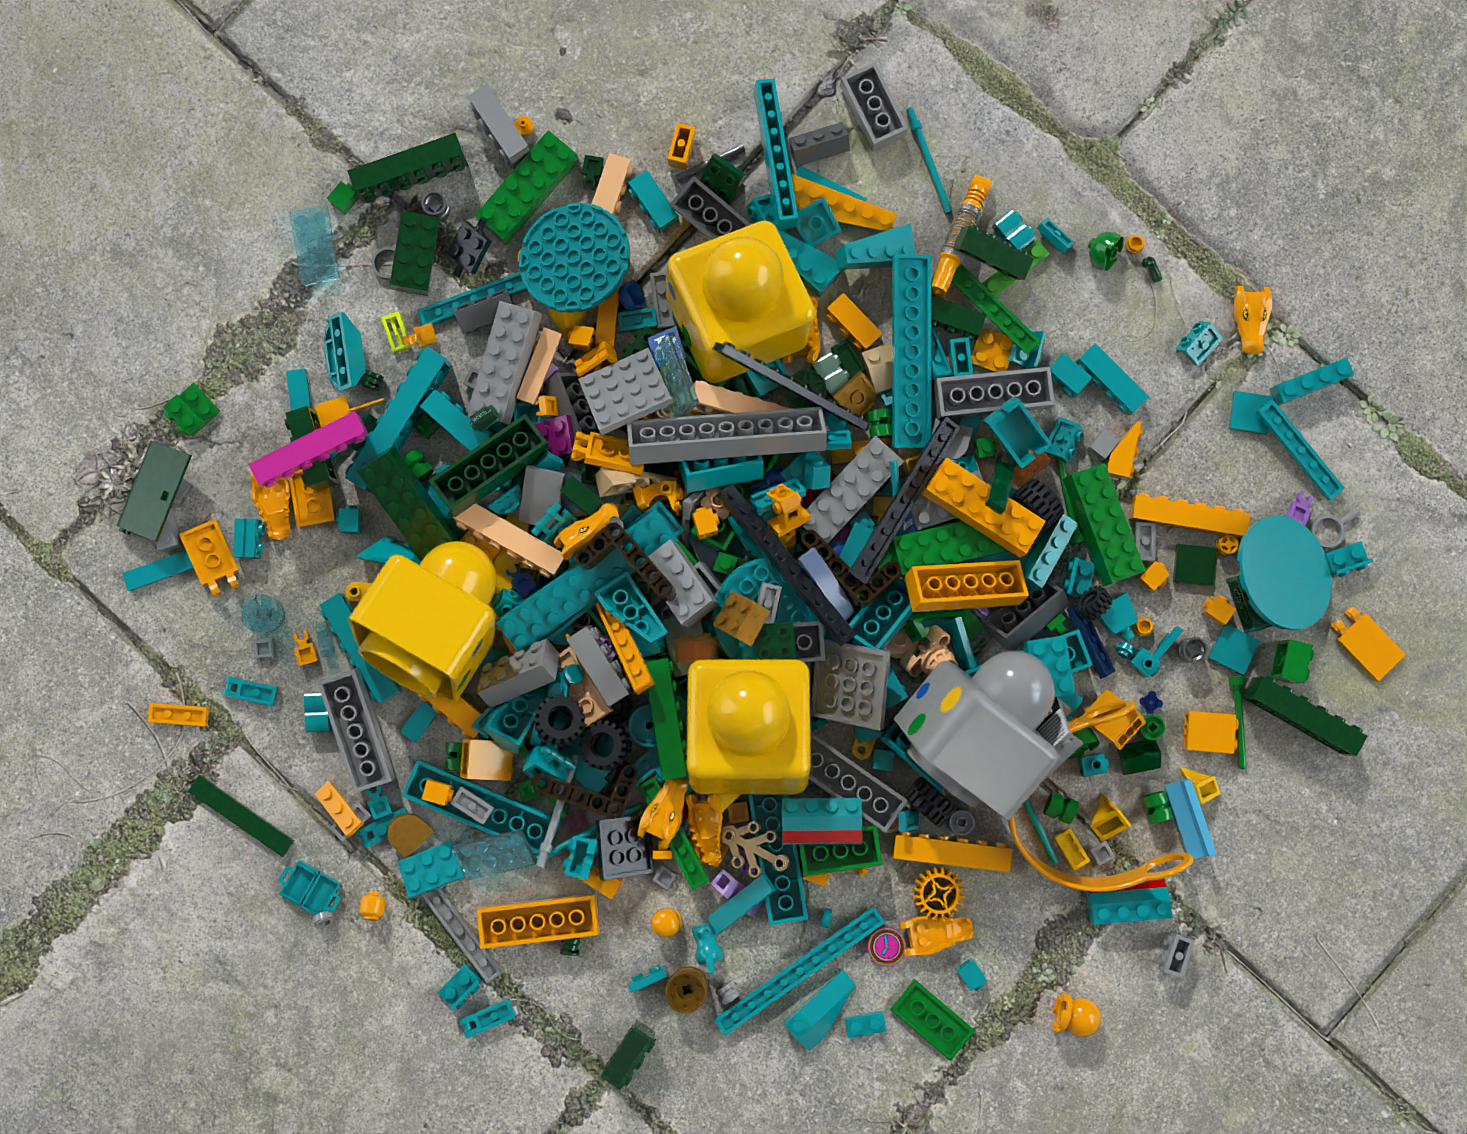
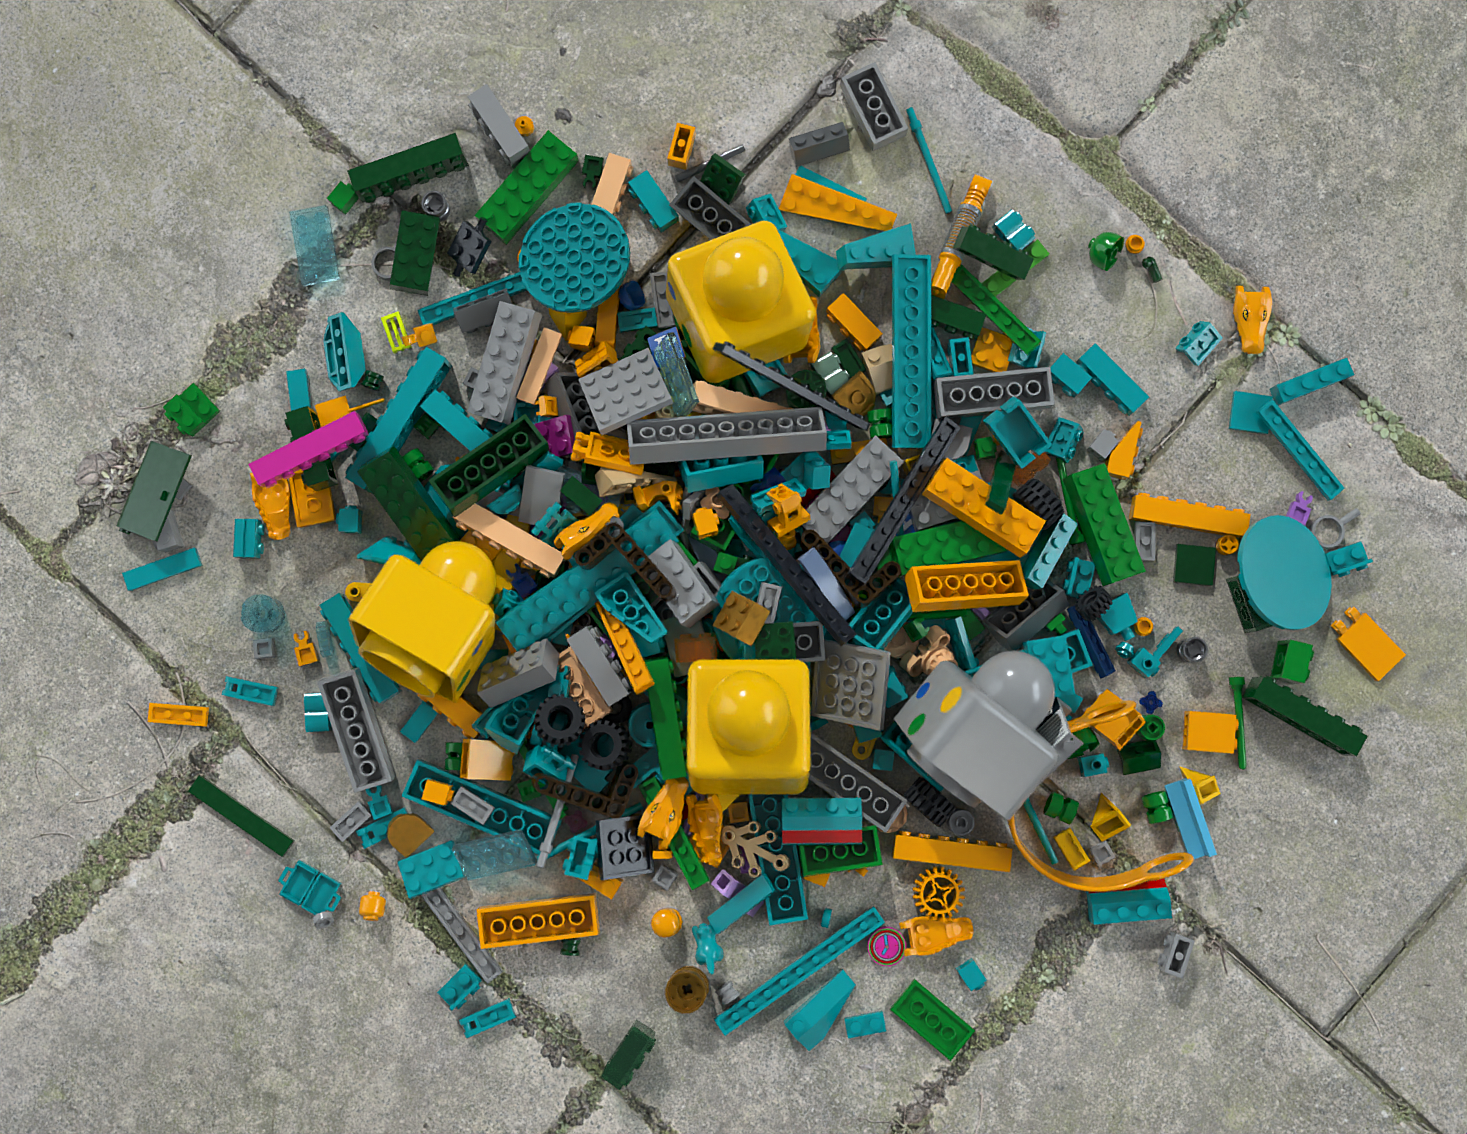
light orange tile [179,519,240,597] -> none
light orange plate [315,781,364,837] -> none
clear green brick [470,405,500,432] -> none
teal tile [563,664,583,684] -> none
teal plate [628,965,668,993] -> none
teal brick [753,79,798,230] -> none
teal plate [796,196,842,247] -> none
teal plate [899,810,919,832] -> none
teal plate [1036,217,1075,254] -> none
light orange tile [1052,992,1101,1037] -> none
light orange brick [1136,561,1170,592] -> none
light orange brick [1201,596,1236,626] -> none
teal tile [1207,624,1260,675] -> none

